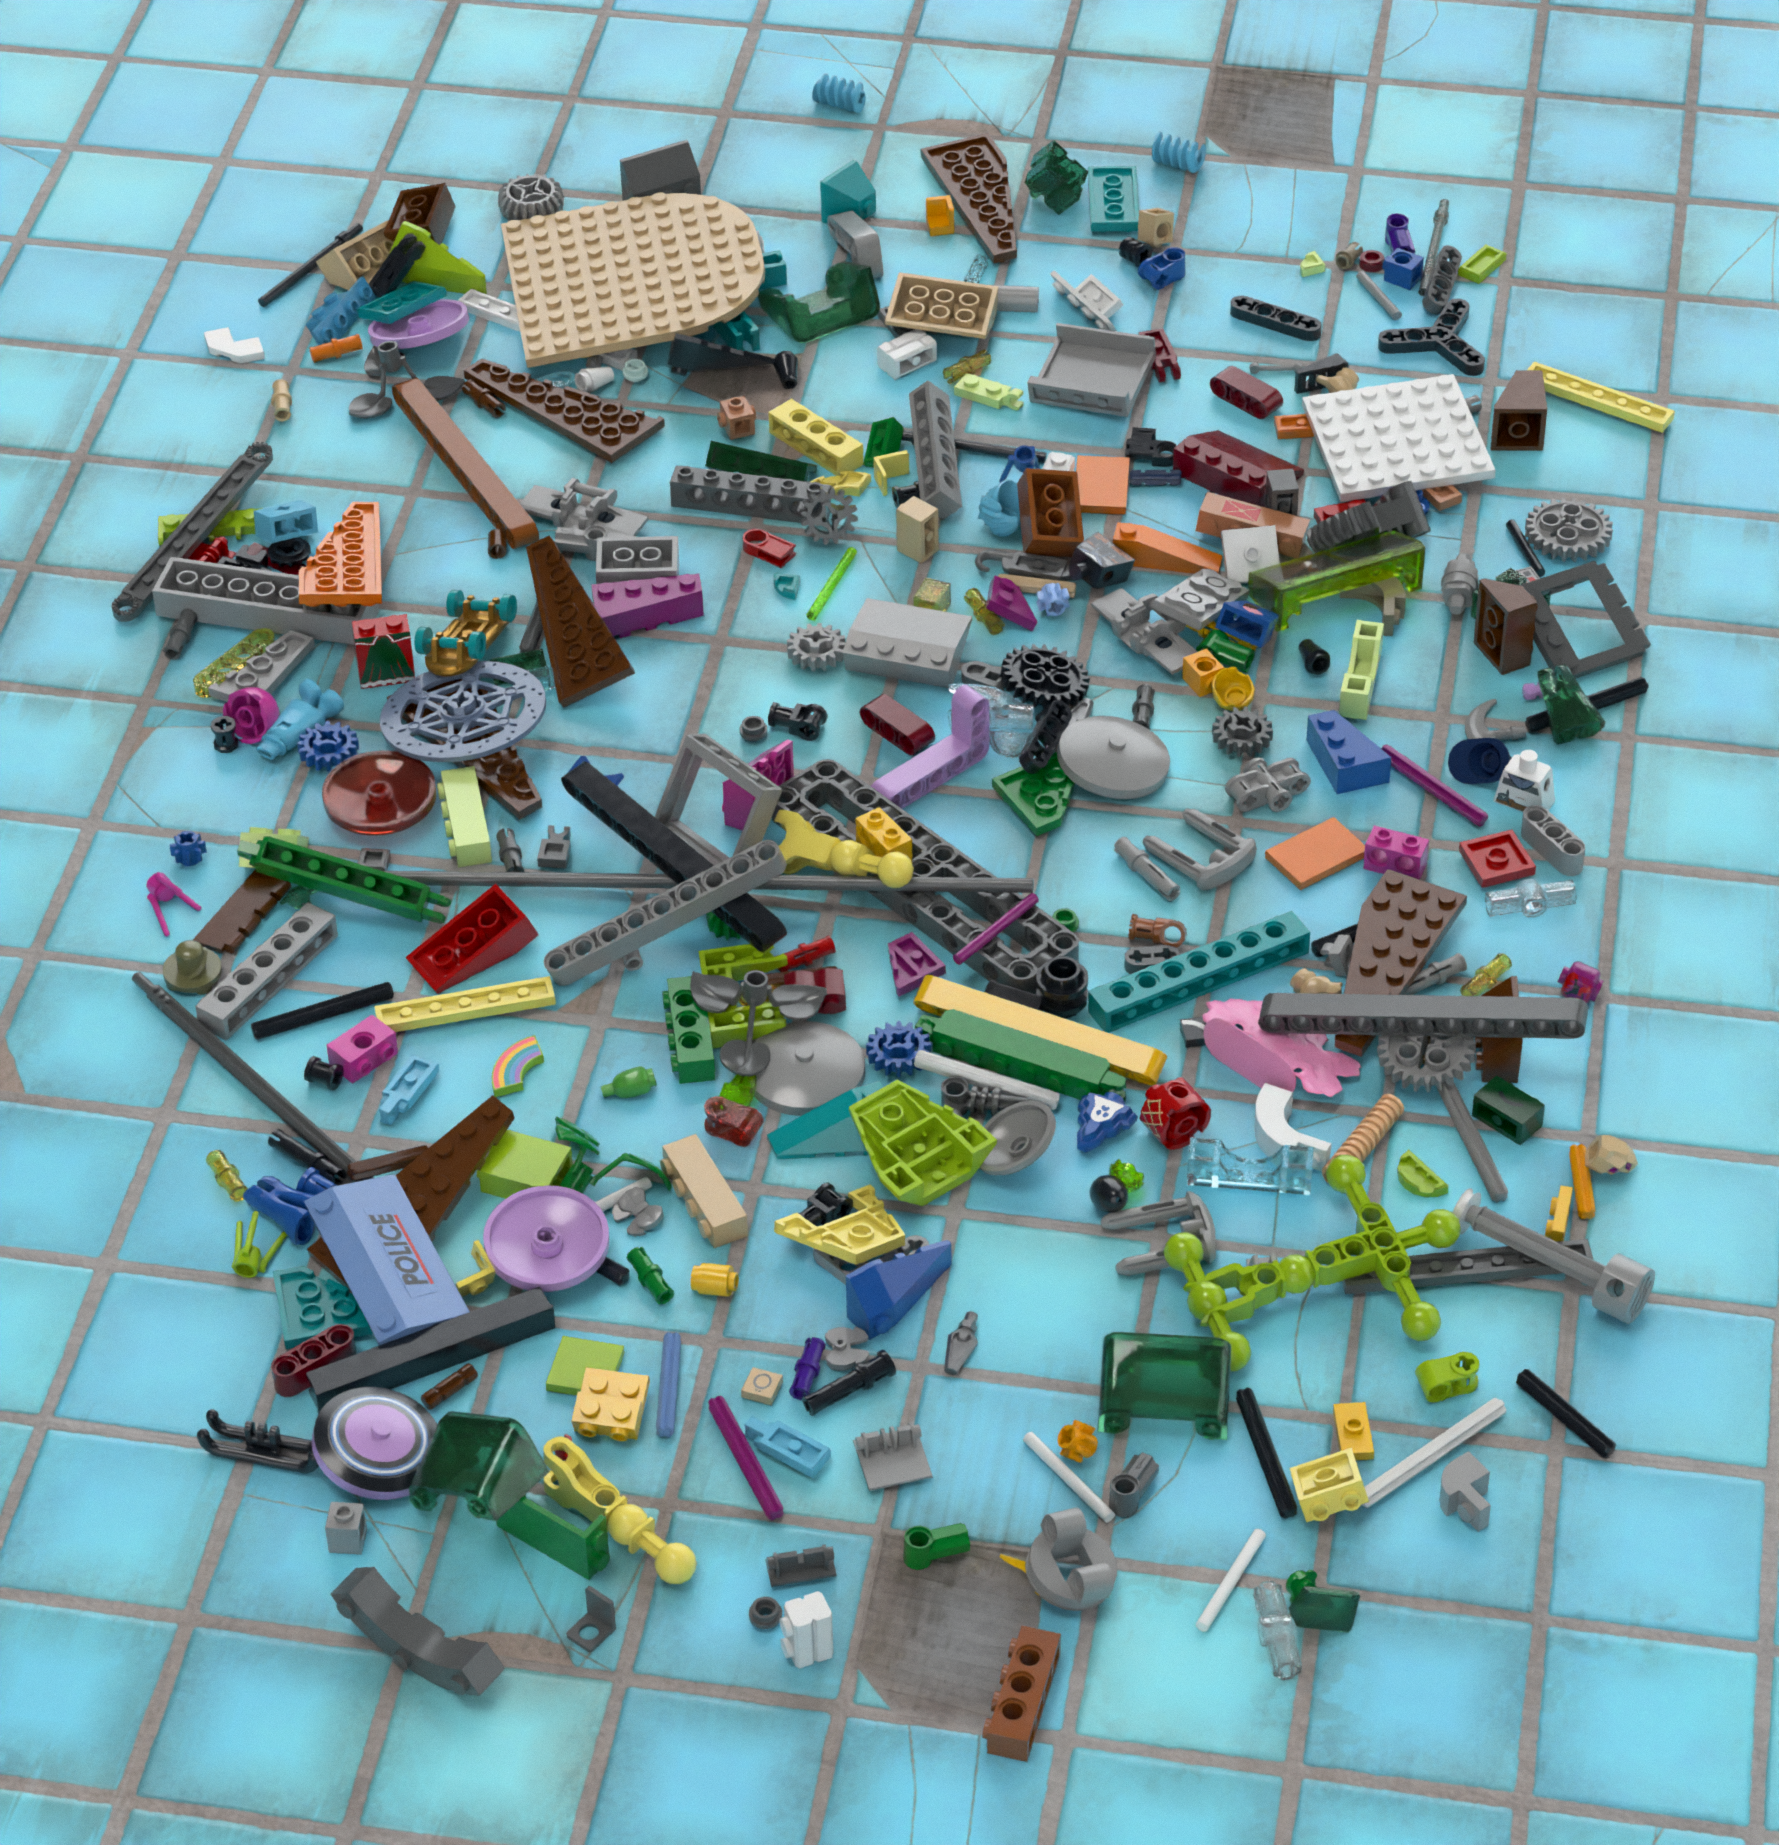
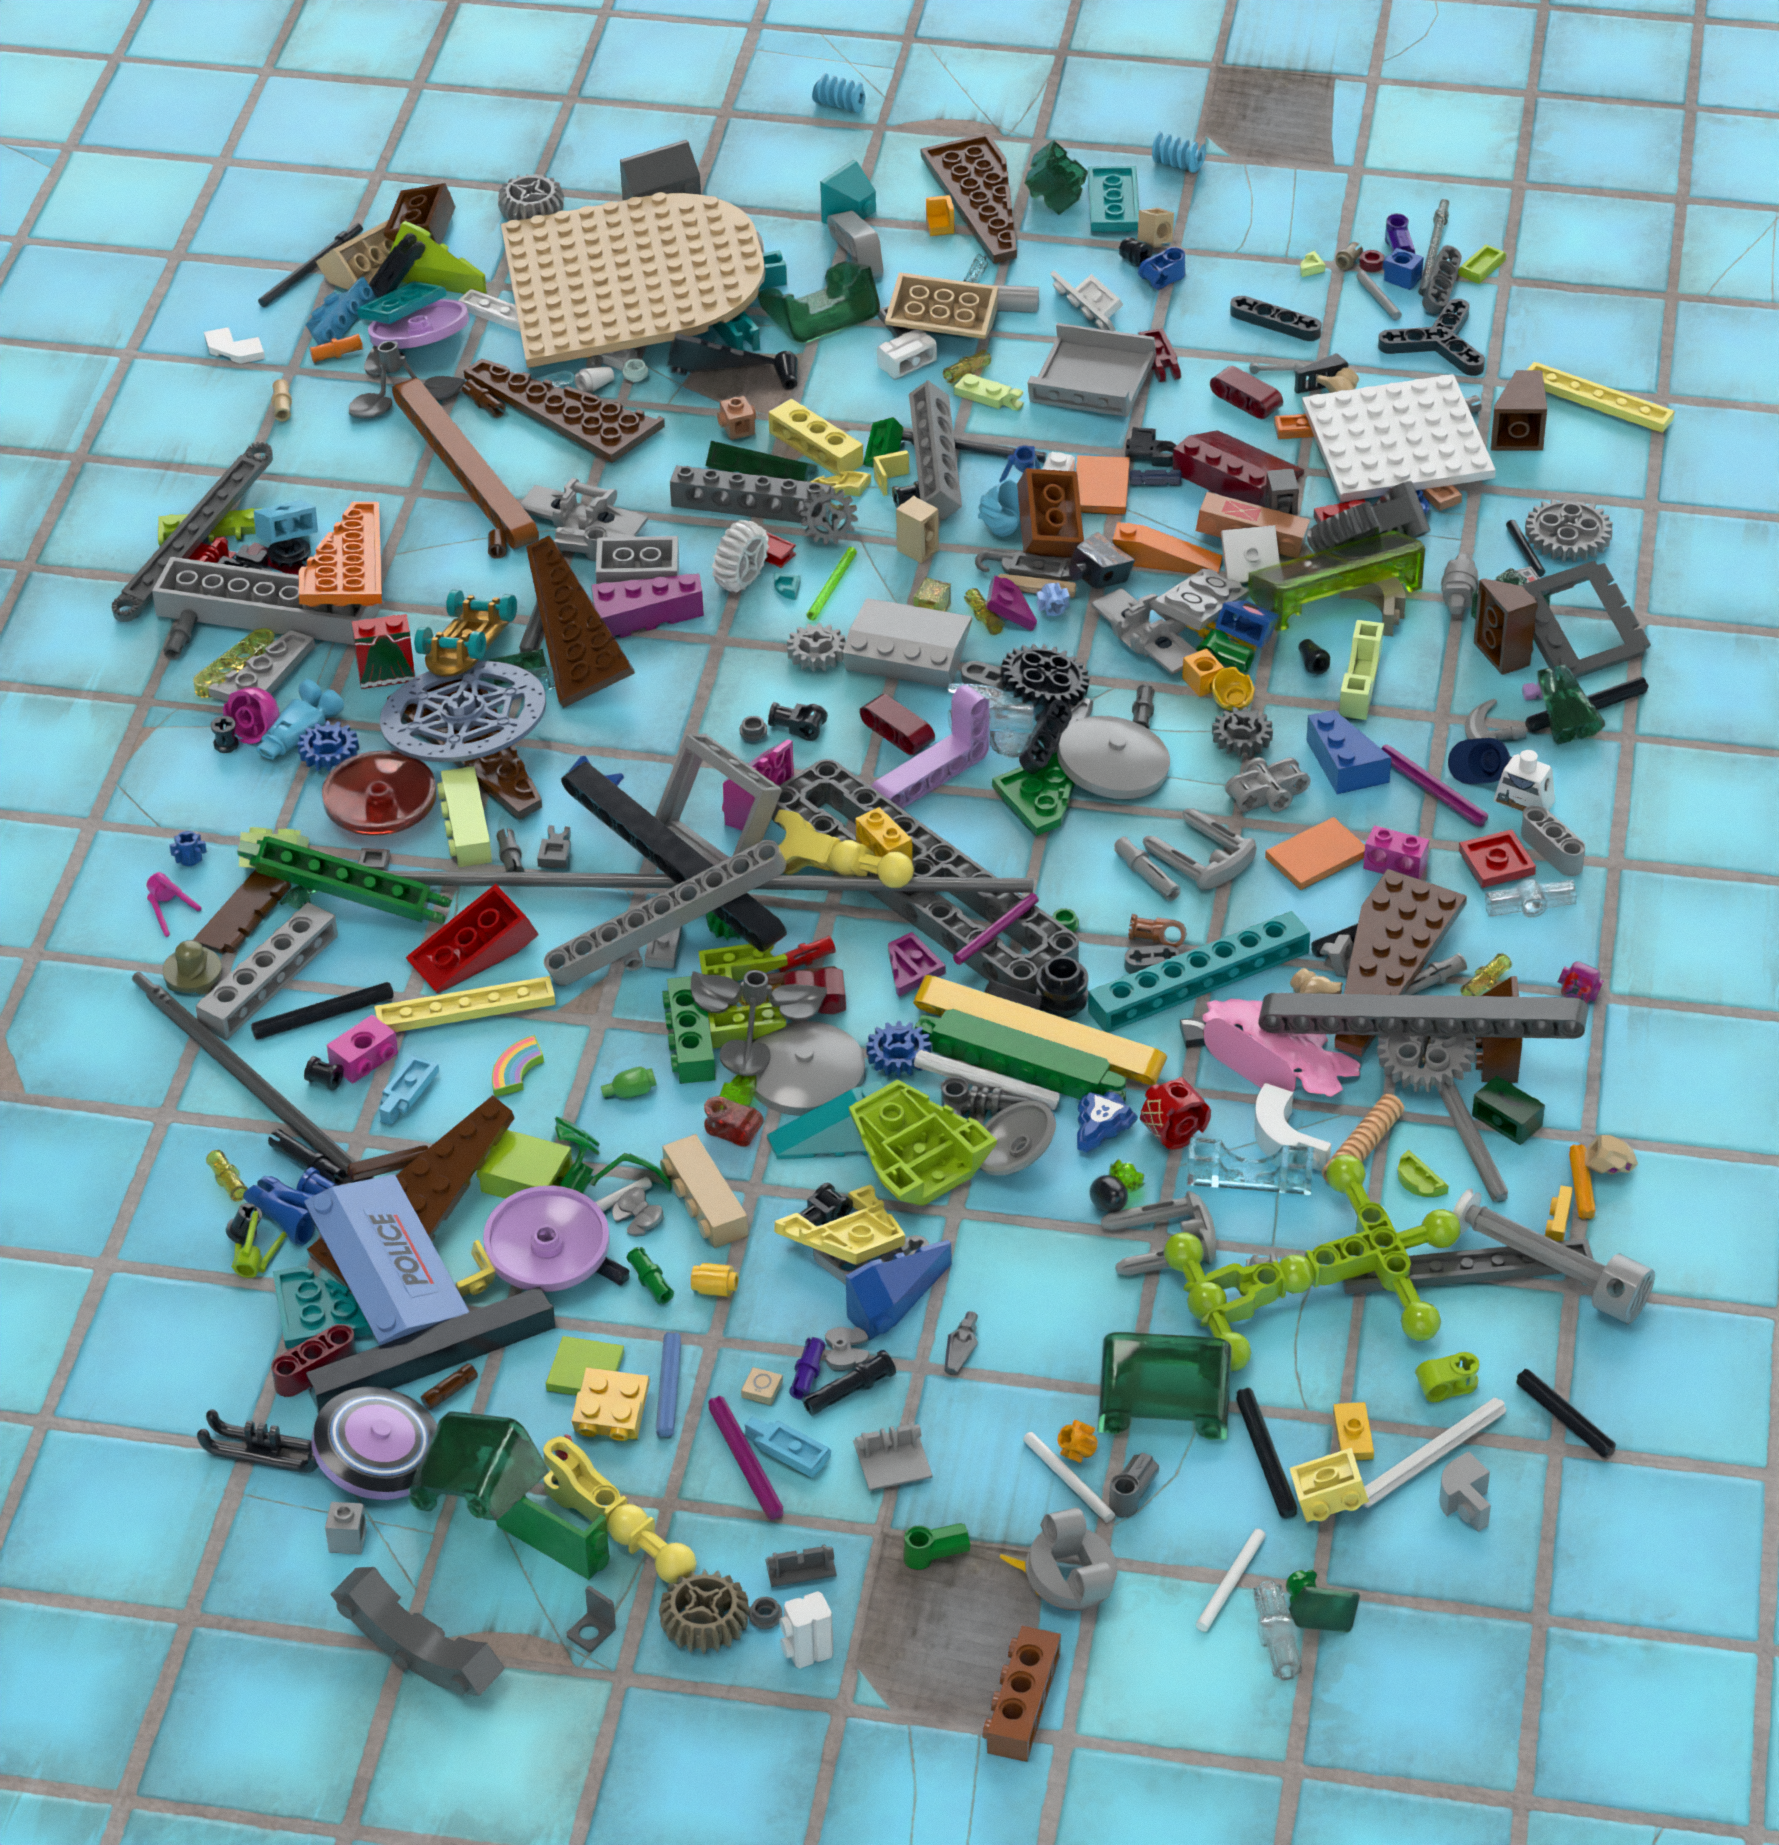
none -> black bush [226,1203,262,1245]
none -> light grey hinge [645,912,682,968]
none -> dark tan gear [659,1569,750,1654]
none -> white gear [712,520,769,593]

